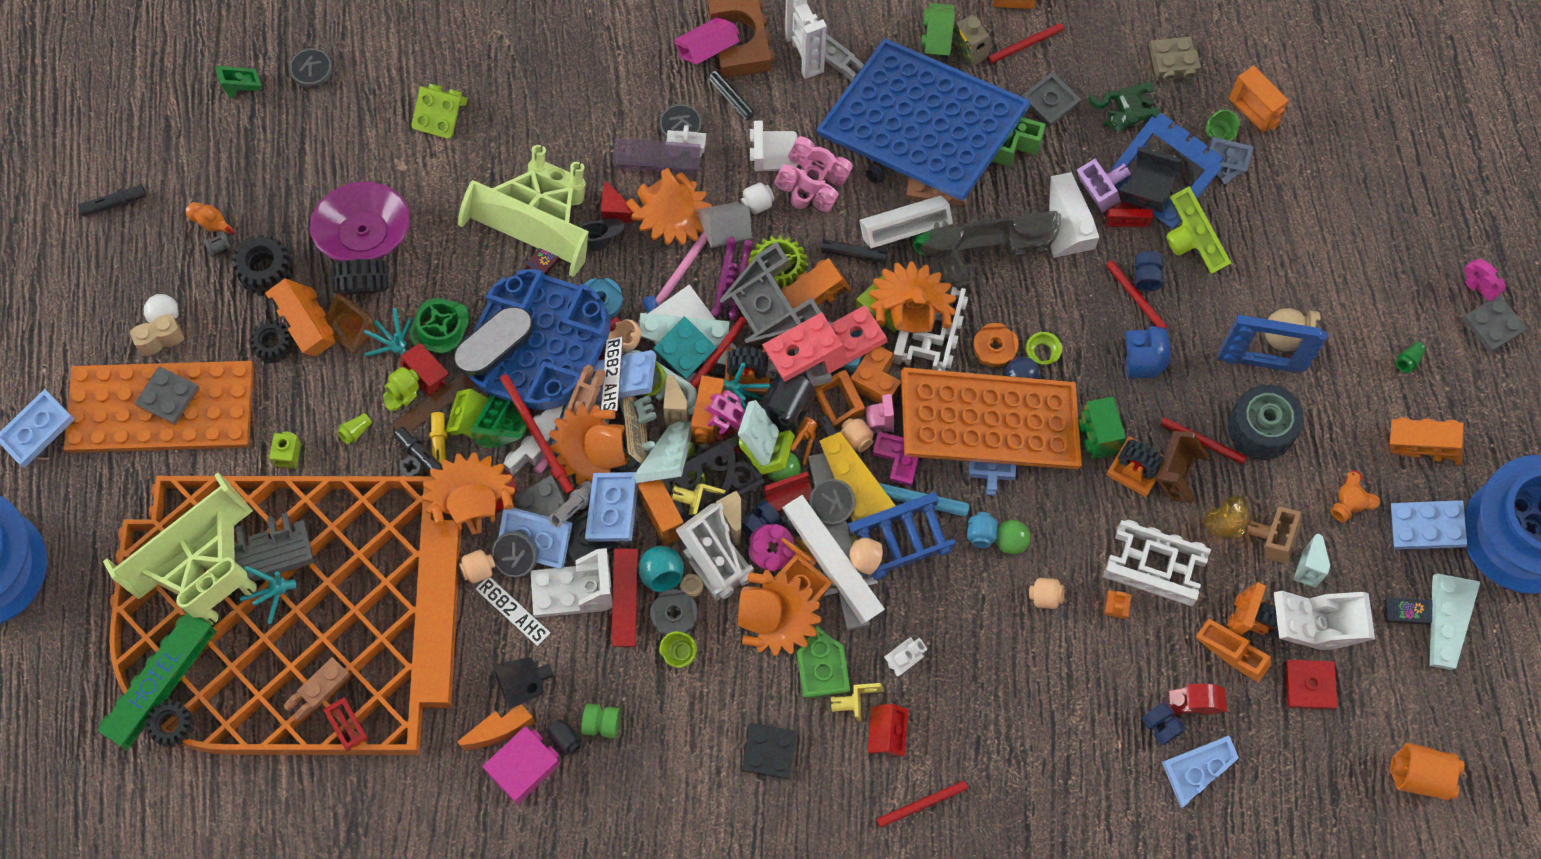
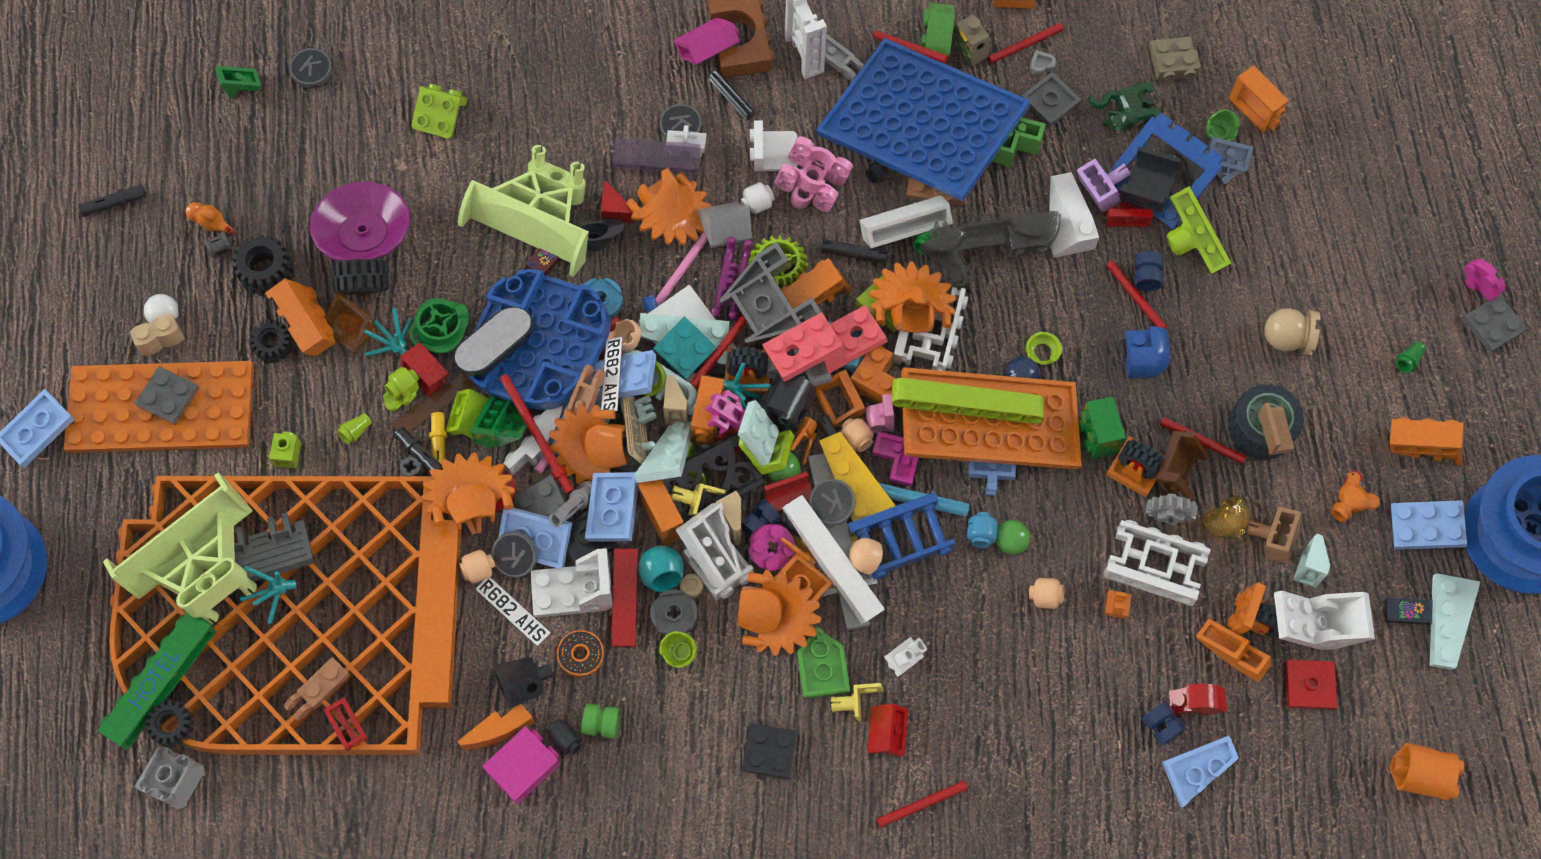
orange plate [973,323,1018,367] -> none
blue hinge [1217,315,1329,373] -> none
none -> light grey slope [135,745,205,809]
none -> tile [557,630,604,678]
none -> red bar [873,30,949,63]
none -> lime beam [892,378,1044,424]
none -> light grey tile [1029,50,1056,76]
none -> light grey gear [1146,494,1198,525]
none -> medium nougat panel [1258,403,1295,455]

